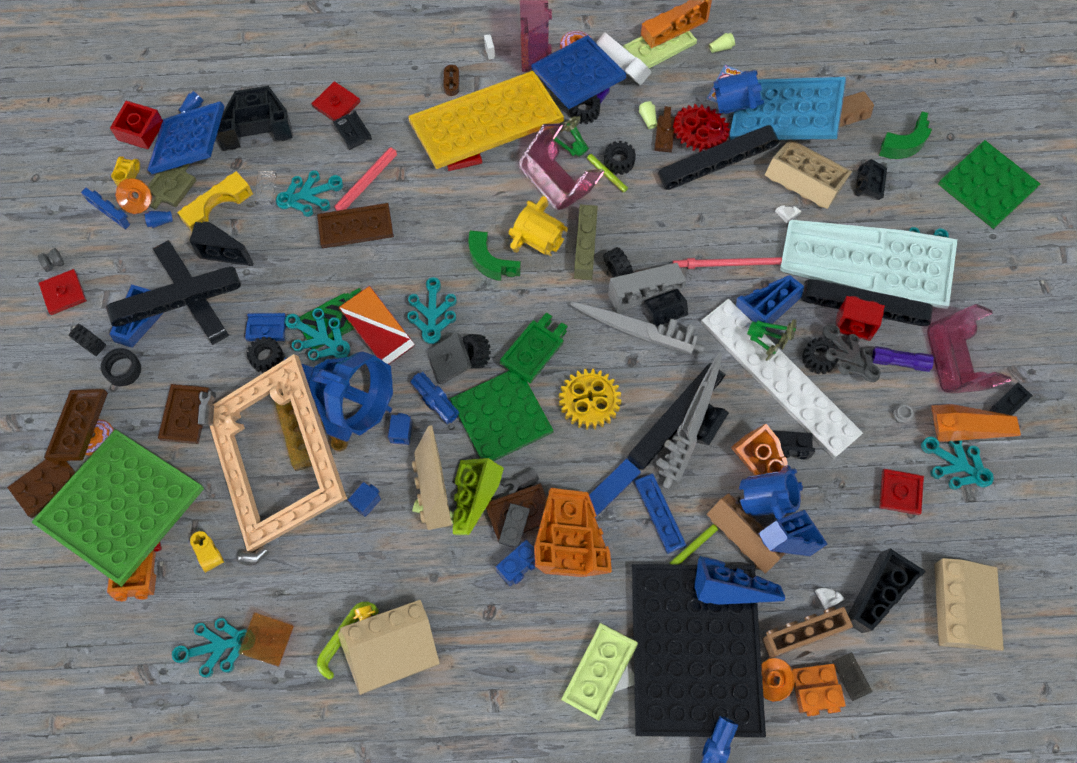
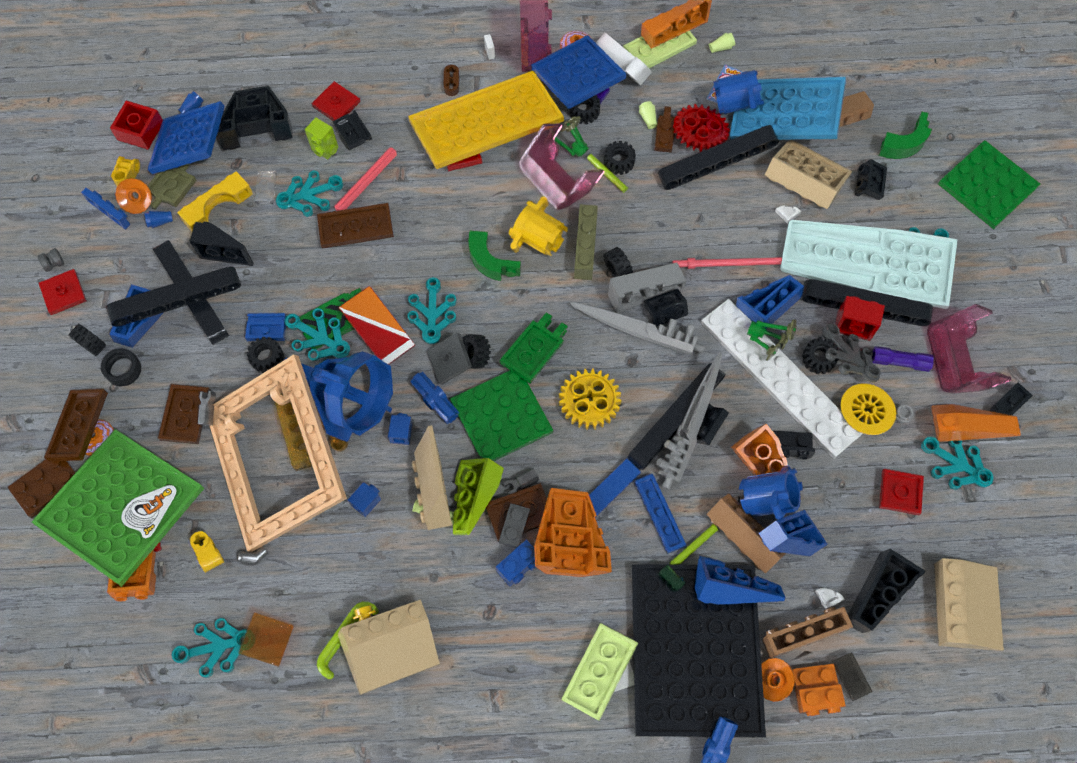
none -> sticker [121,485,177,538]
none -> lime brick [305,117,339,160]
none -> clear green pin [659,565,686,591]
none -> yellow piece [841,384,896,435]

